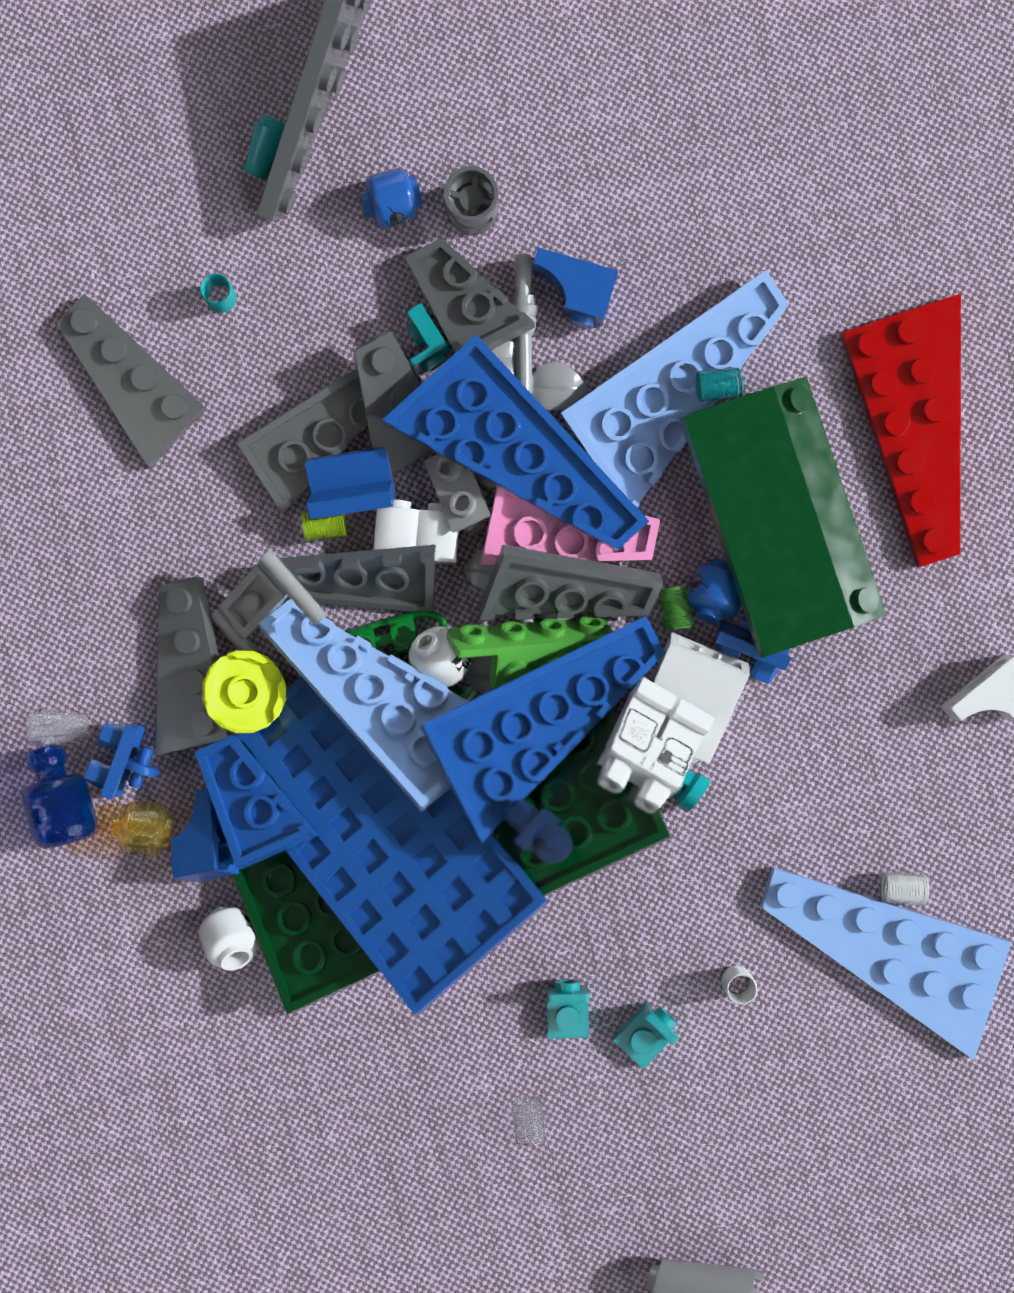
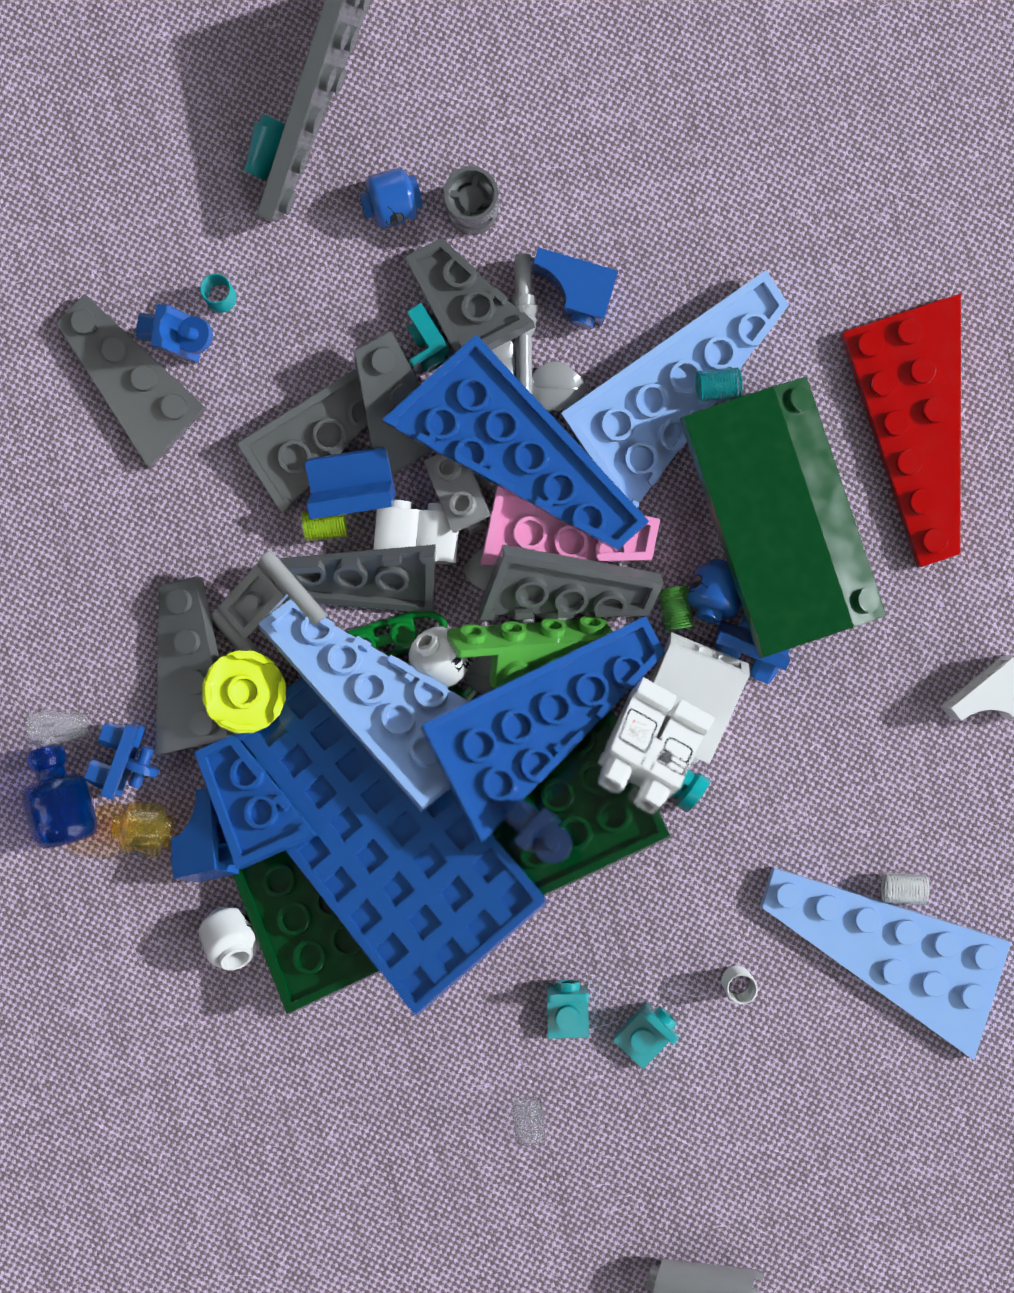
none -> blue hips [136,304,213,363]

